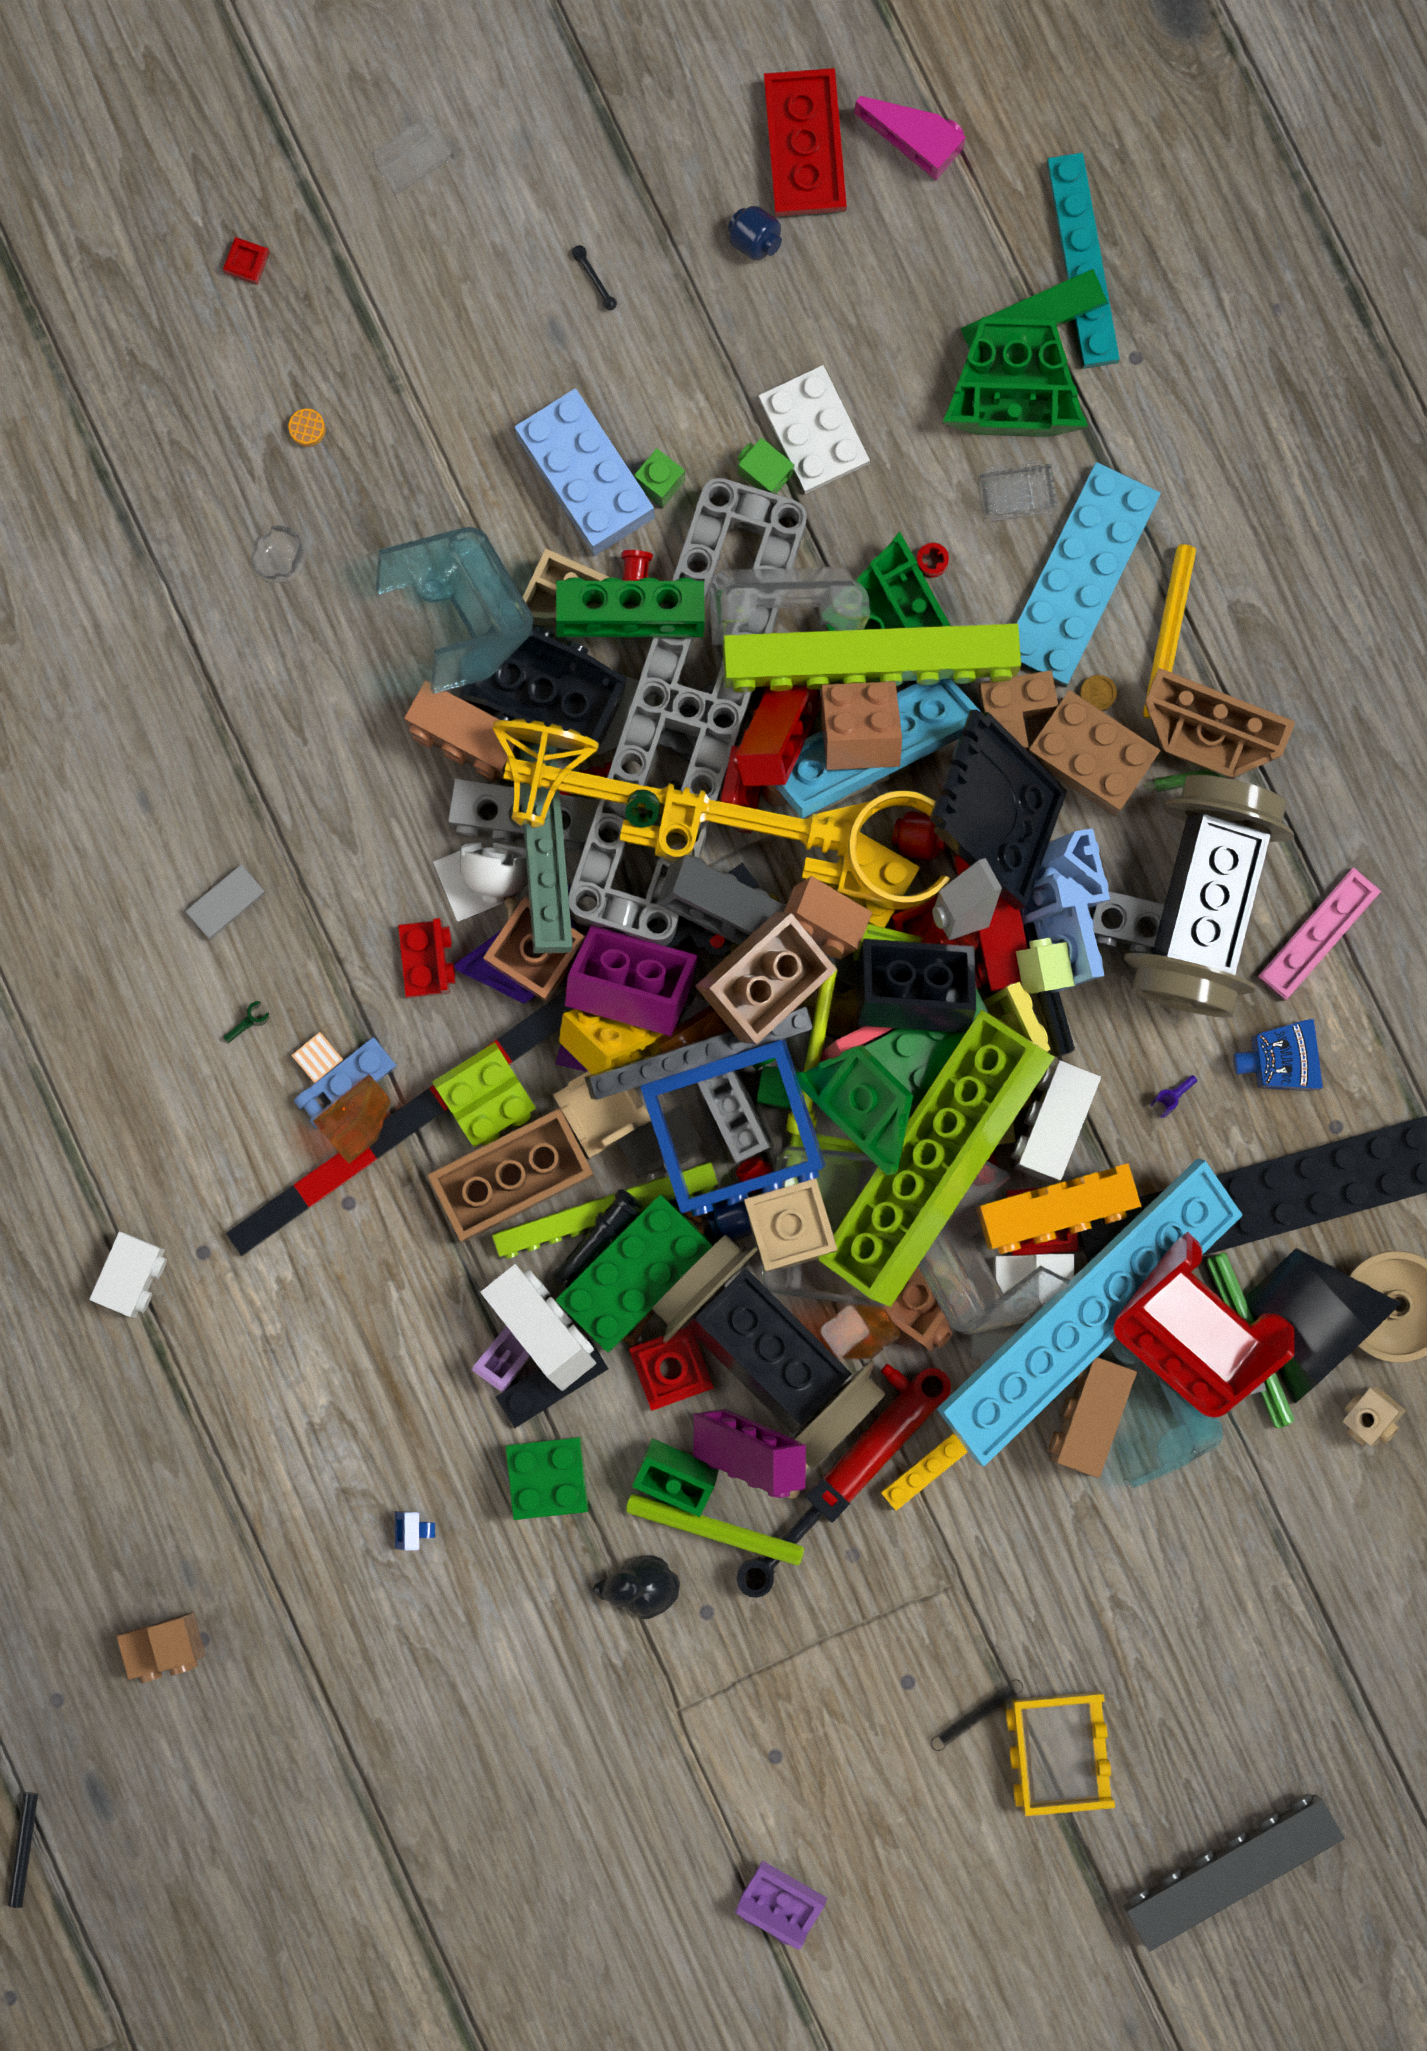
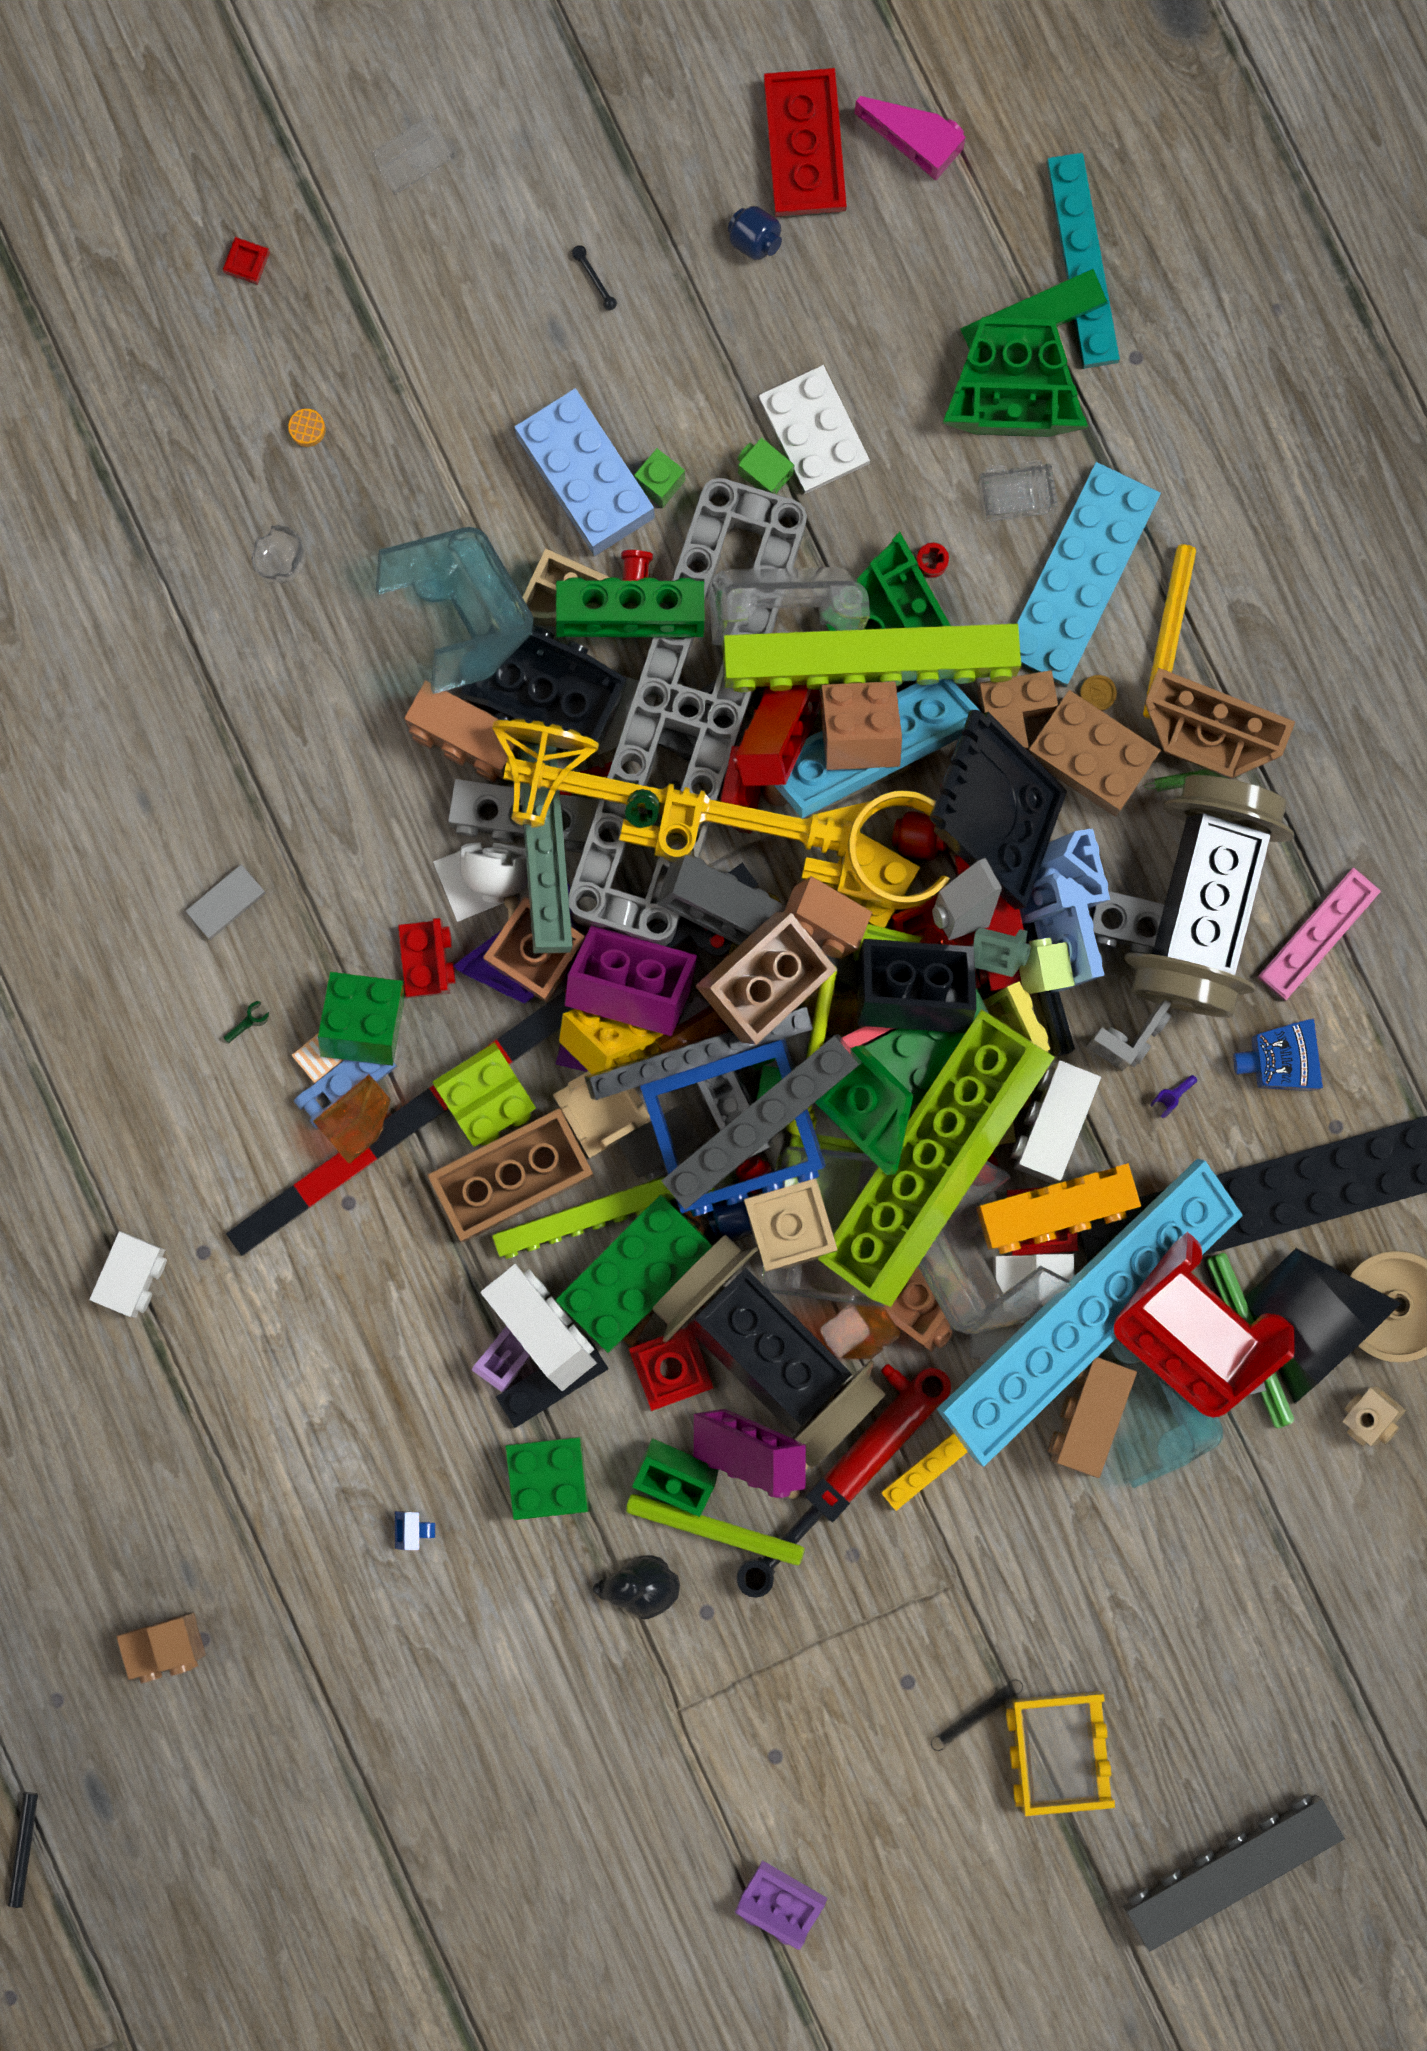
black pin [553,1189,644,1288] -> none
none -> green brick [318,972,404,1066]
none -> dark grey brick [661,1034,862,1210]
none -> sand green bracket [973,927,1031,977]
none -> light grey bracket [1086,999,1172,1071]

